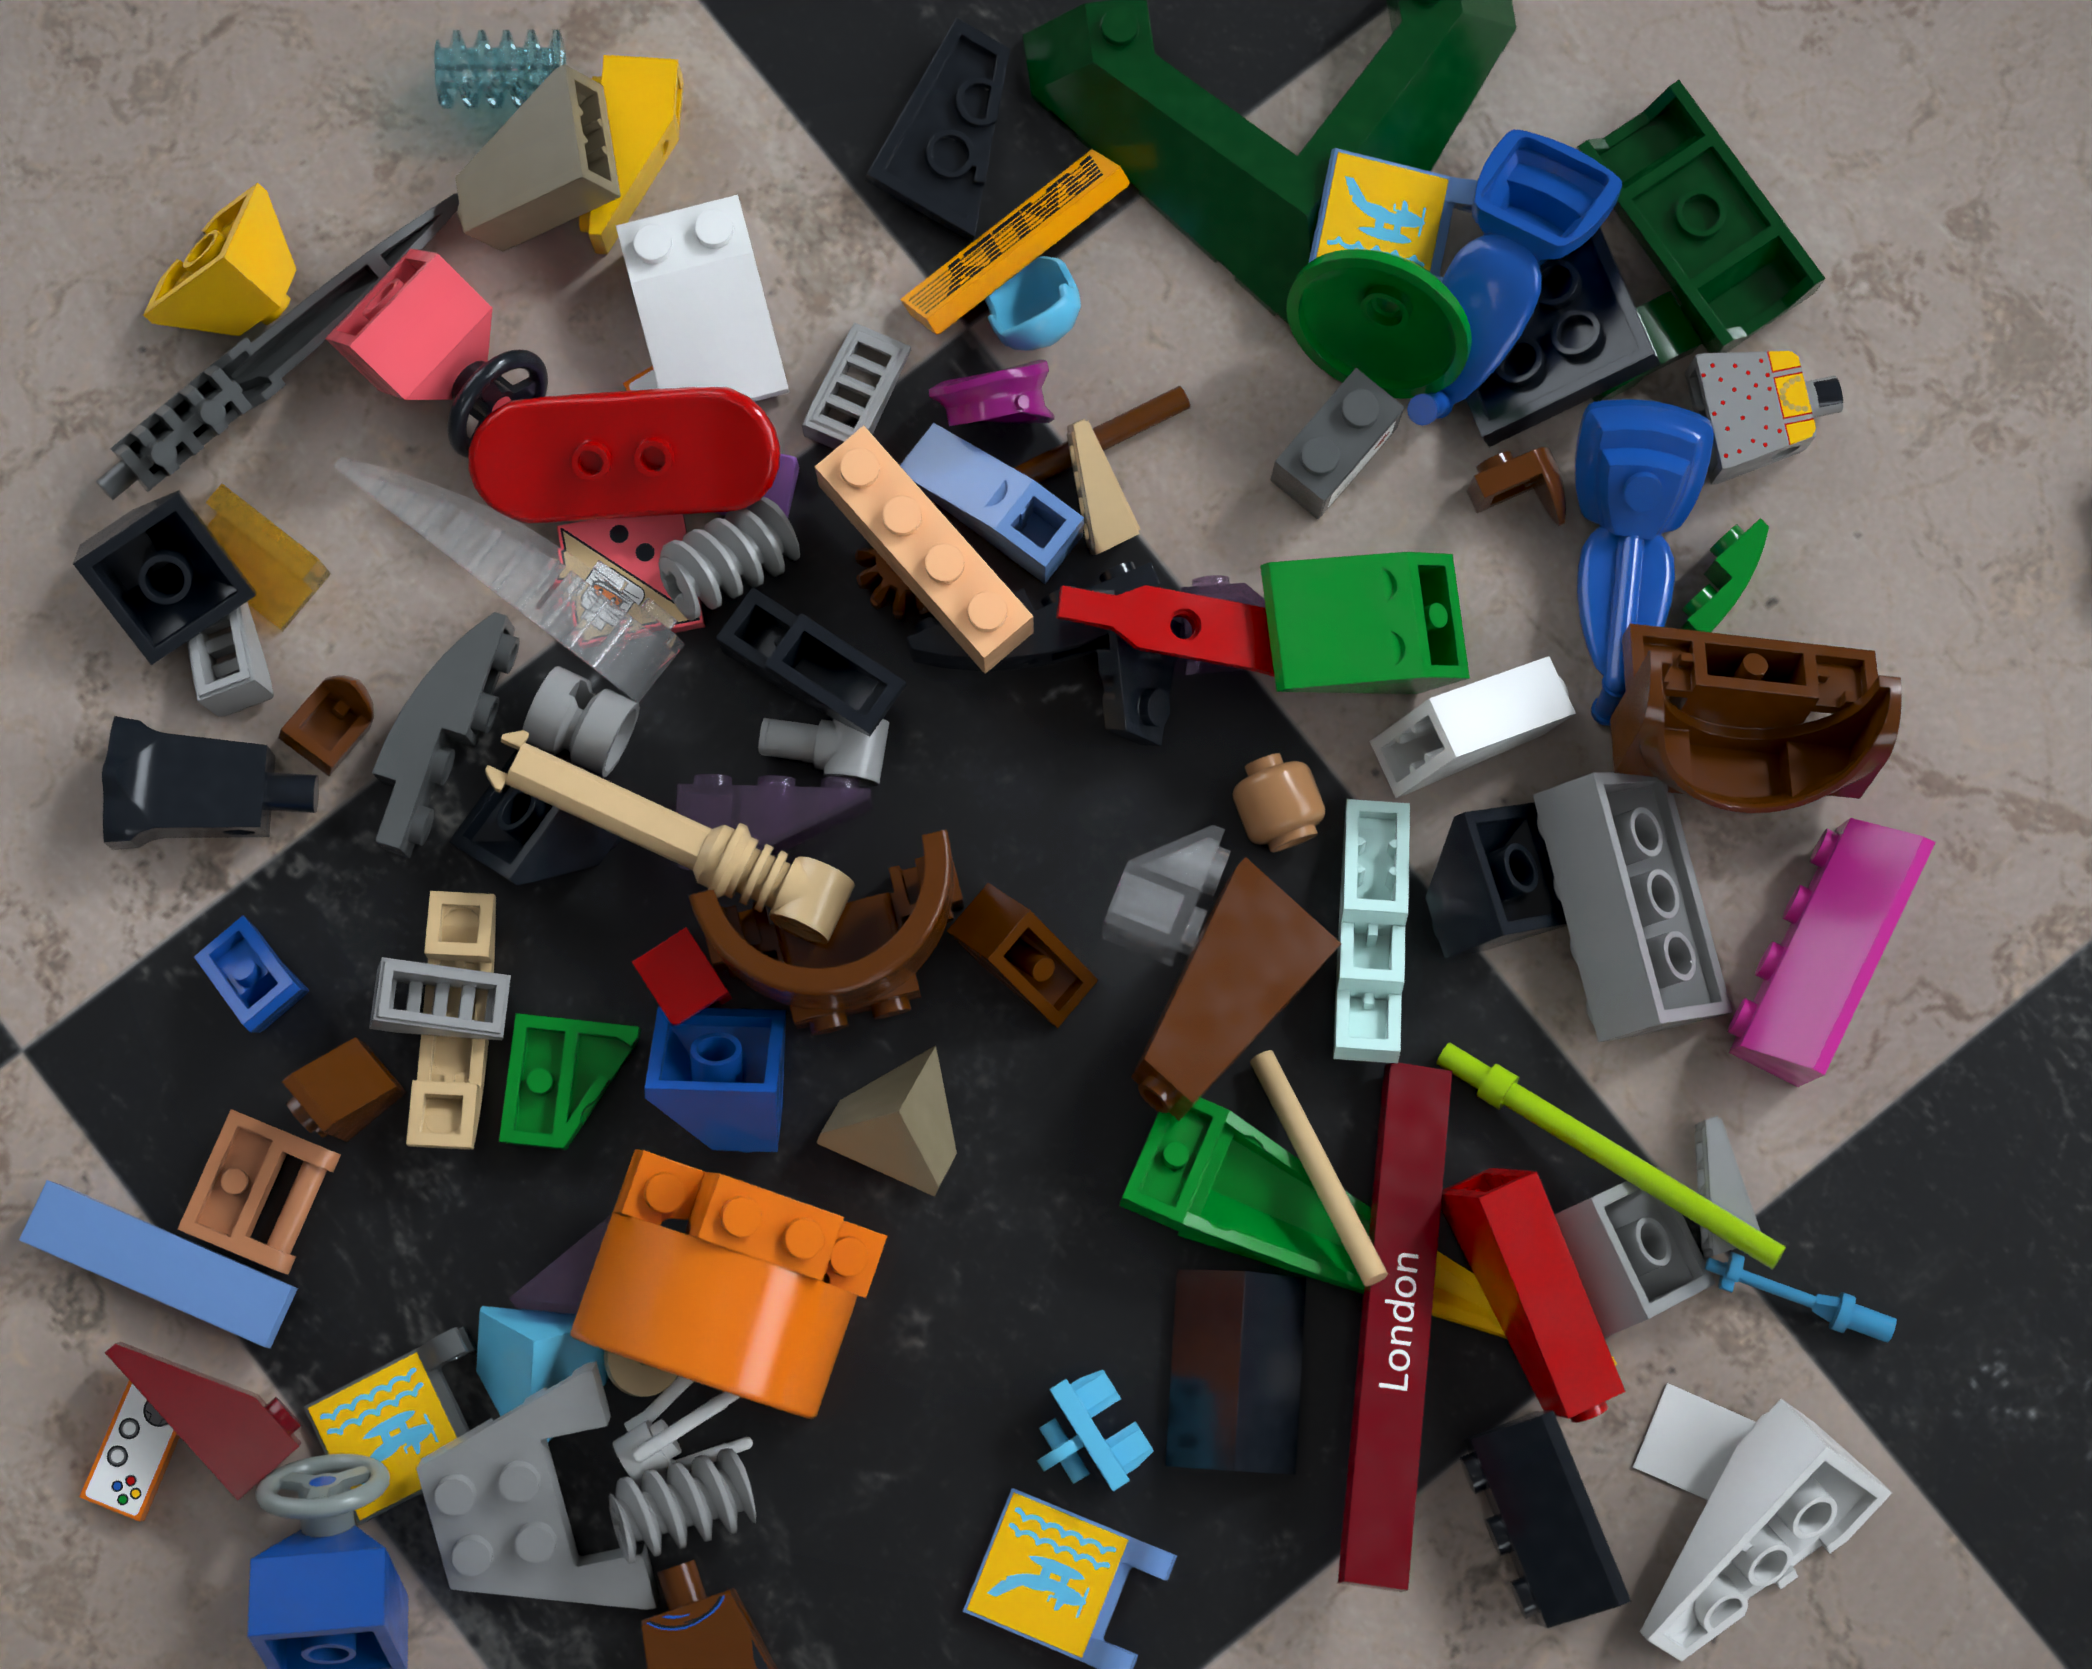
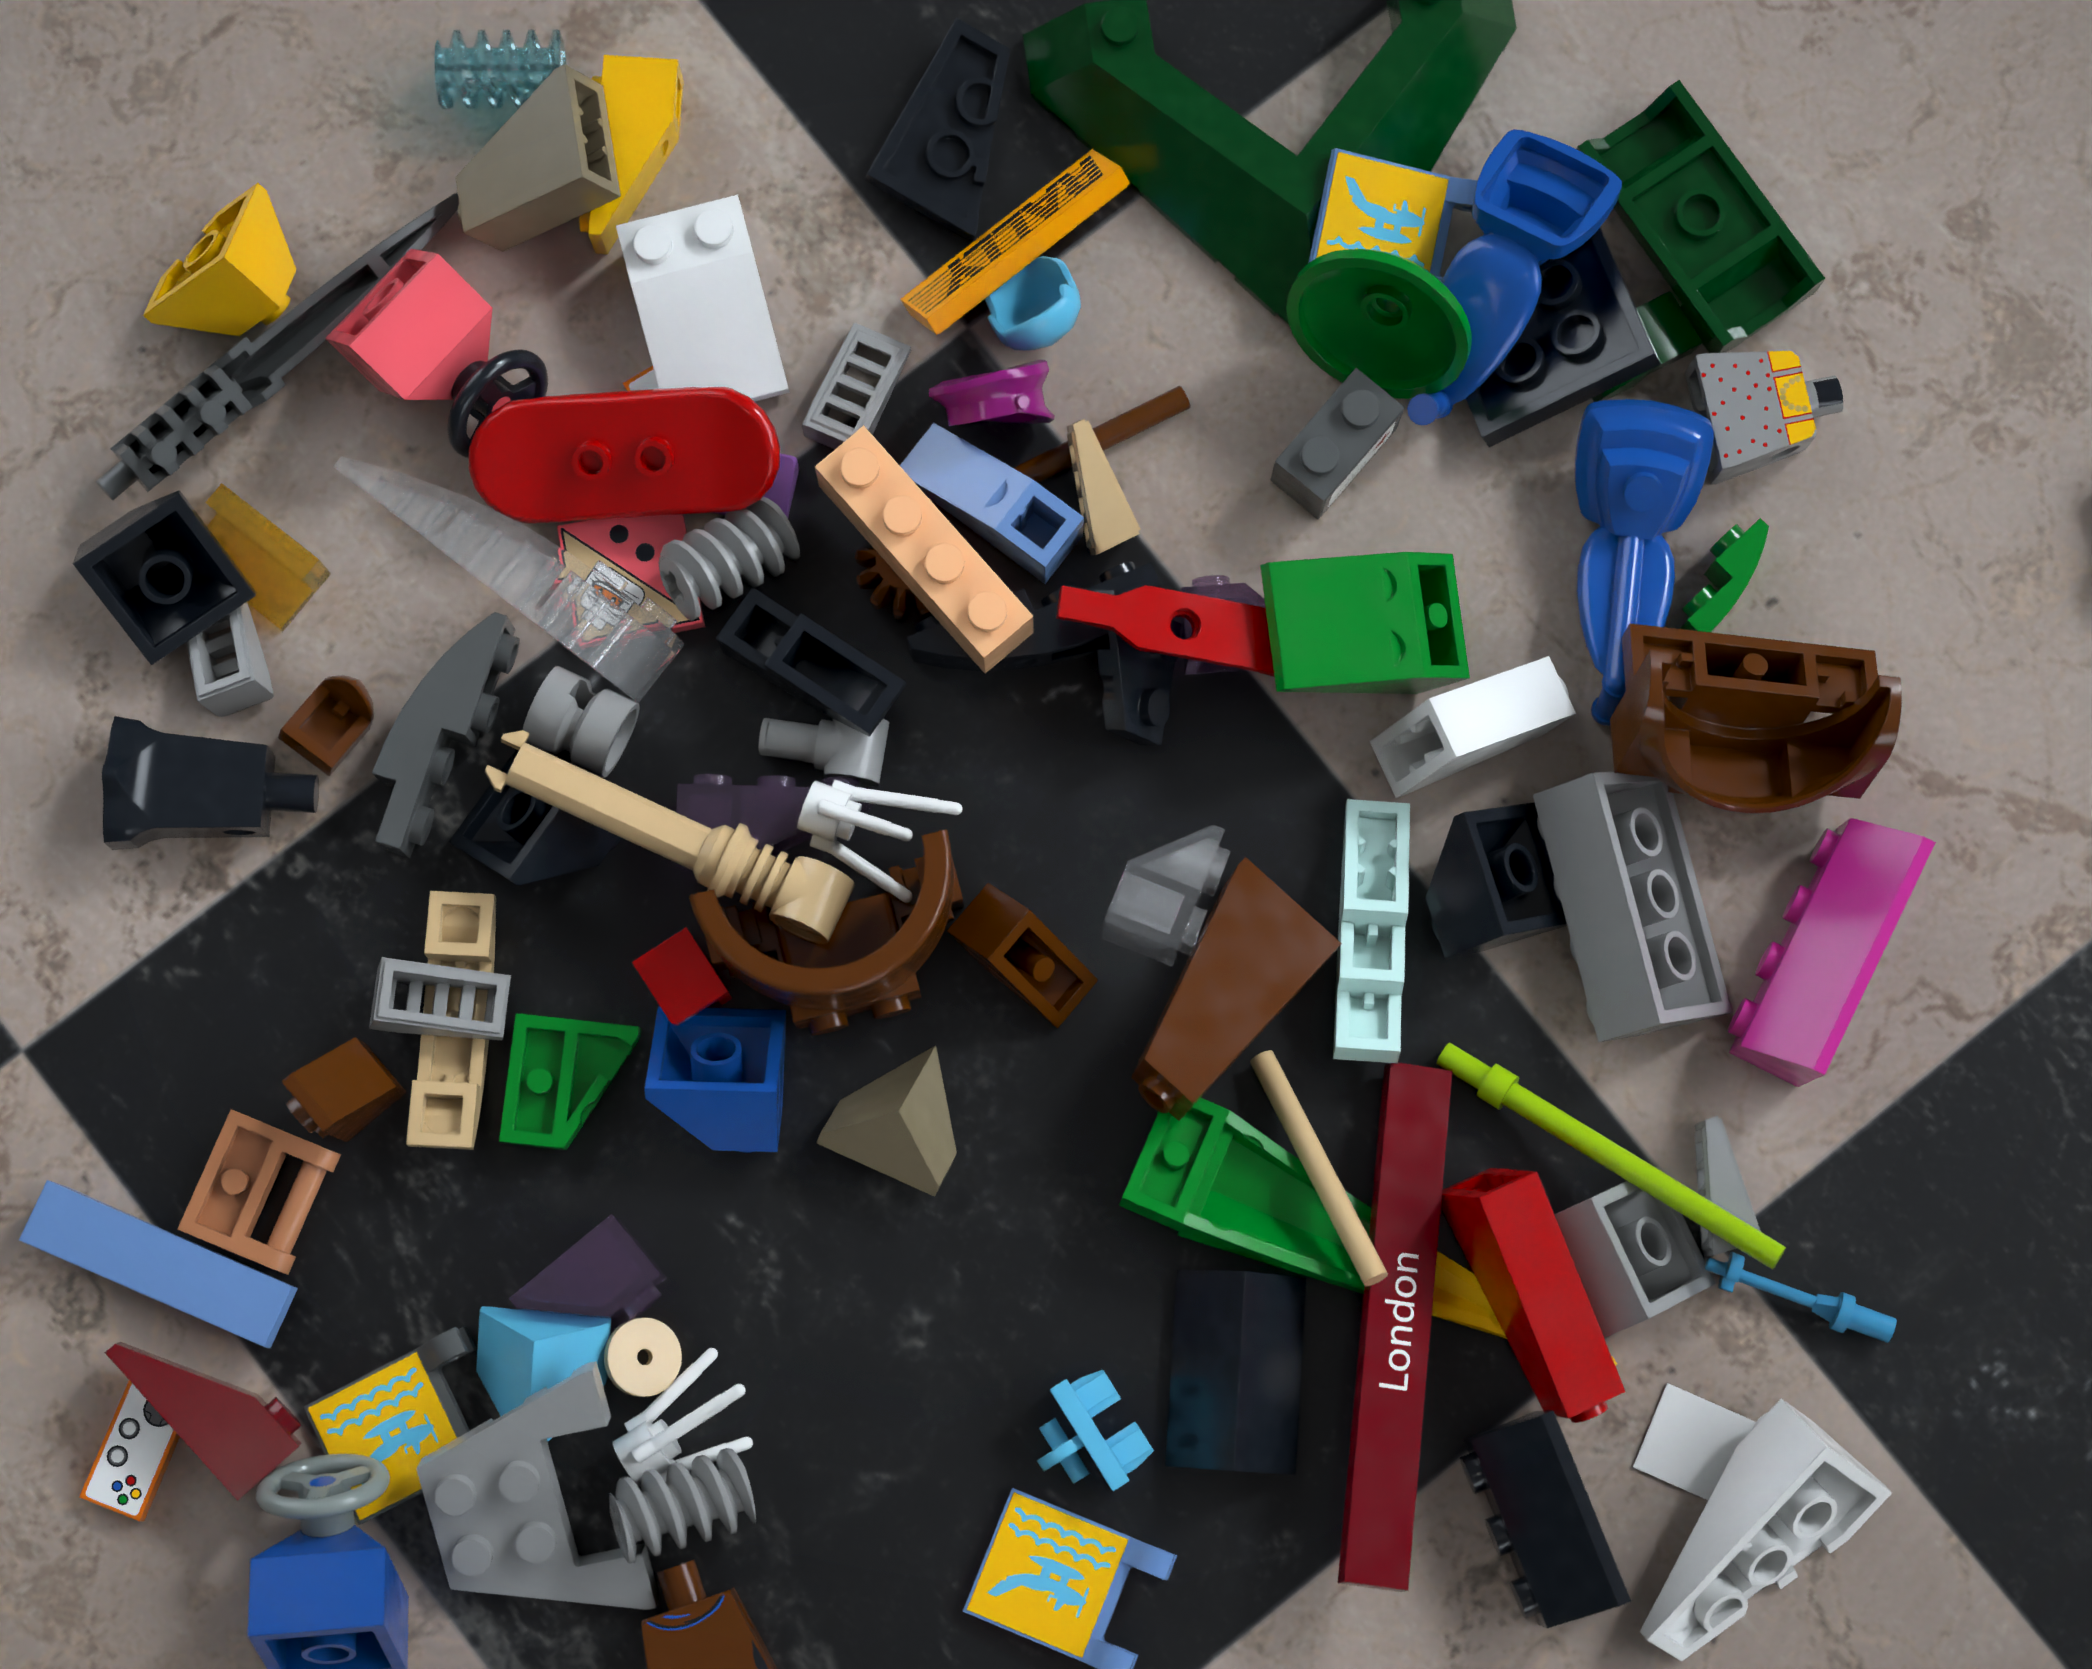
blue slope [194,915,309,1033] -> none
orange piece [570,1149,887,1419] -> none
medium nougat head [1232,753,1325,852] -> none
reddish brown plate [1467,447,1566,526] -> none
none -> white plant [797,779,963,903]

